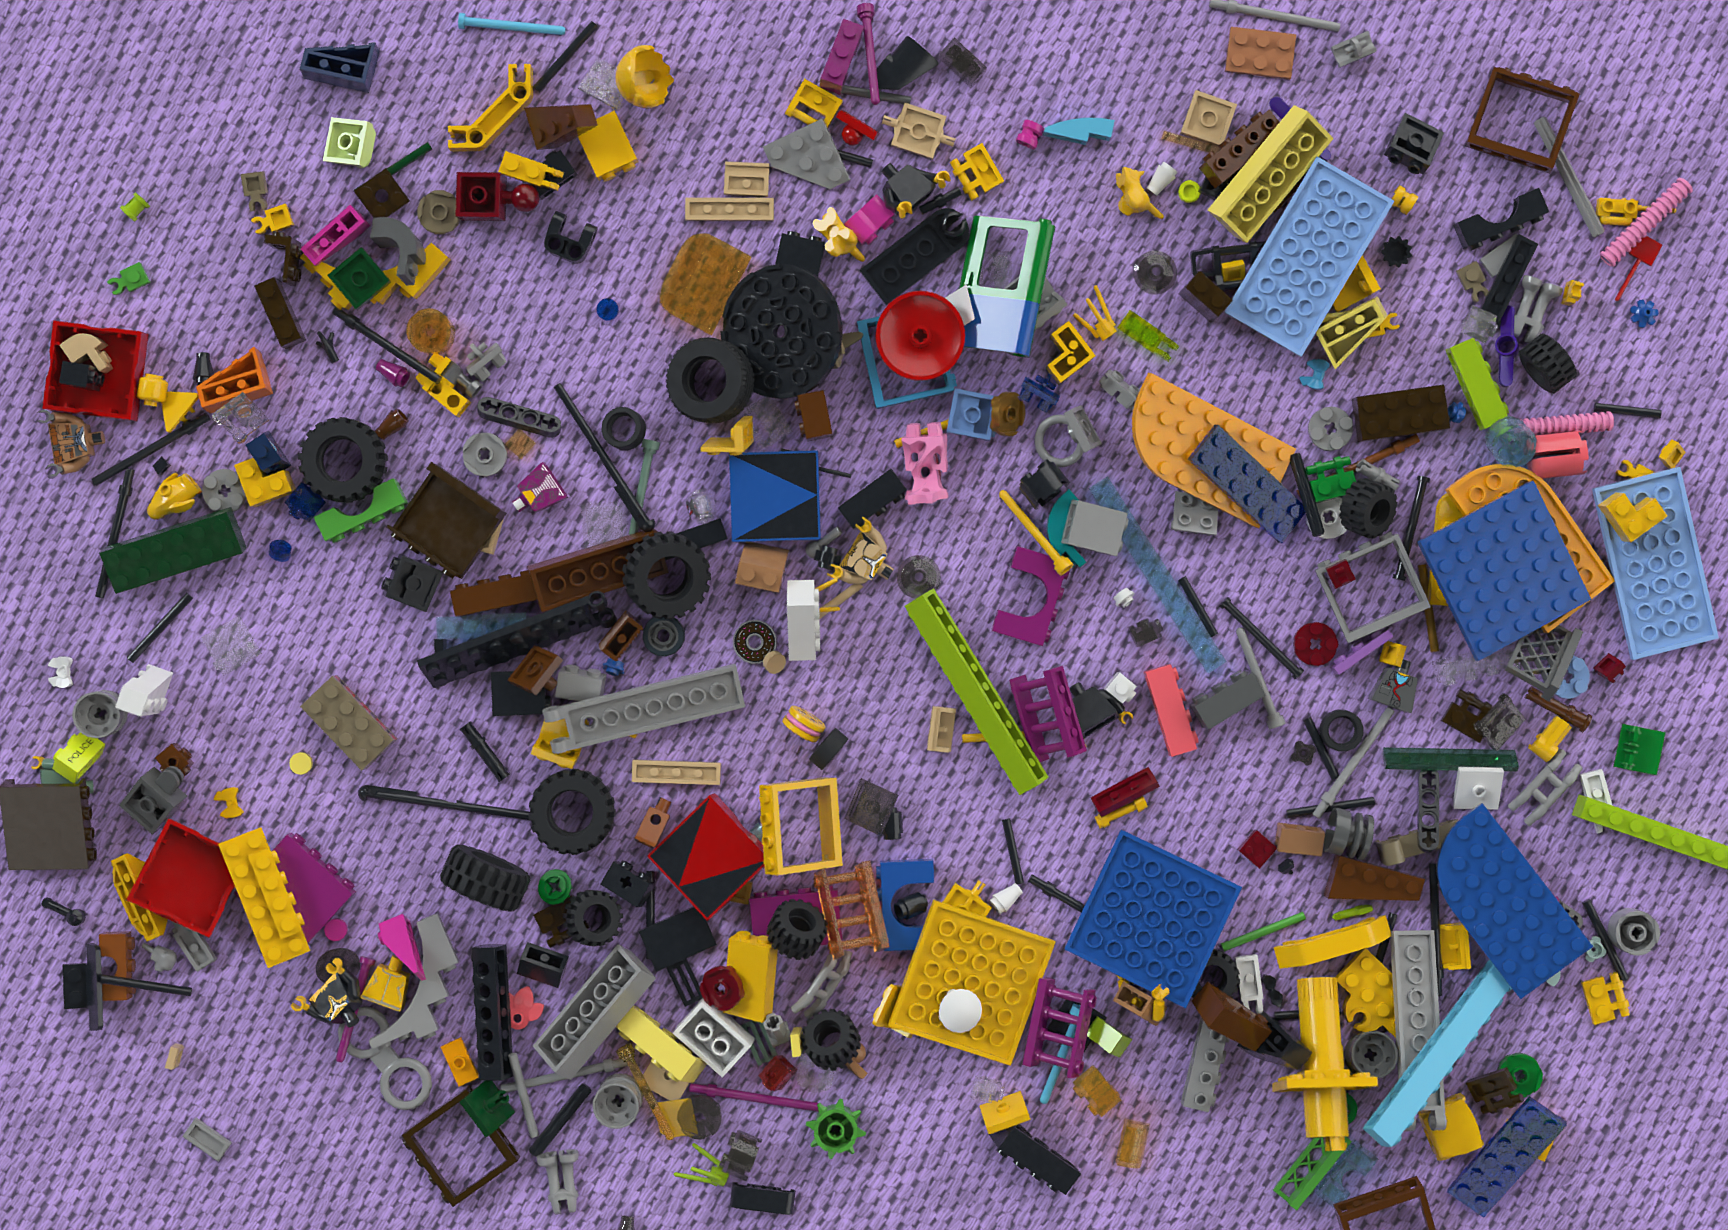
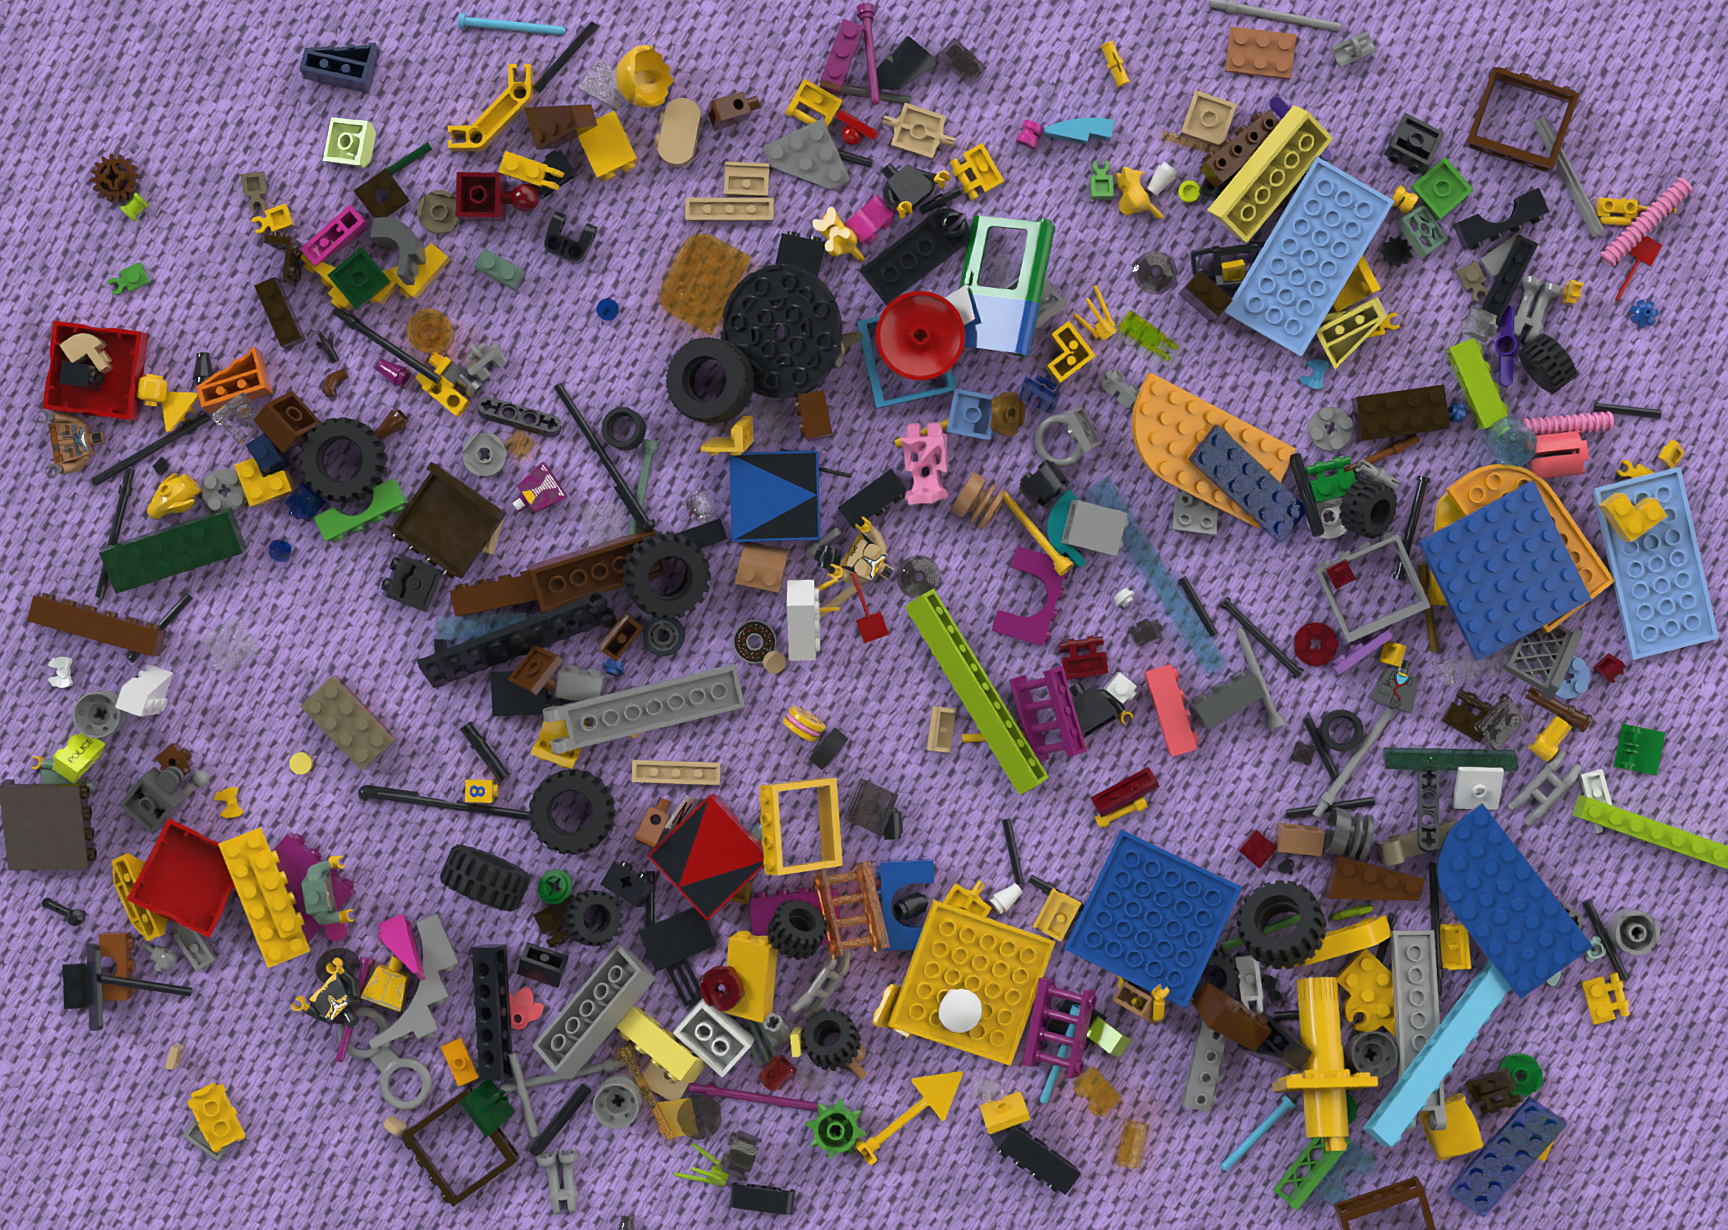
none -> reddish brown brick [27,592,167,656]
none -> reddish brown gear [90,154,141,203]
none -> light grey bar [181,770,210,796]
none -> yellow piece [187,1082,246,1153]
none -> reddish brown brick [253,391,321,453]
none -> sand green torso [302,855,354,924]
none -> reddish brown arm [321,368,349,398]
none -> tan tile [383,1116,407,1136]
none -> yellow brick [465,779,499,803]
none -> sand green brick [474,249,526,291]
none -> tan brick [655,98,702,168]
none -> white sticker [664,795,699,830]
none -> reddish brown torso [707,92,760,132]
none -> red piece [851,573,889,644]
none -> yellow piece [853,1071,963,1166]
none -> medium nougat wheel [950,472,1006,530]
none -> yellow plate [1033,888,1081,942]
none -> dark red plate [1059,635,1109,679]
none -> bright green plate [1089,161,1114,199]
none -> yellow pin [1100,41,1130,88]
none -> medium azure bar [1221,1095,1296,1171]
none -> black tyre [1236,880,1327,970]
none -> sand green piece [1396,204,1448,259]
none -> bright green plate [1410,157,1473,220]

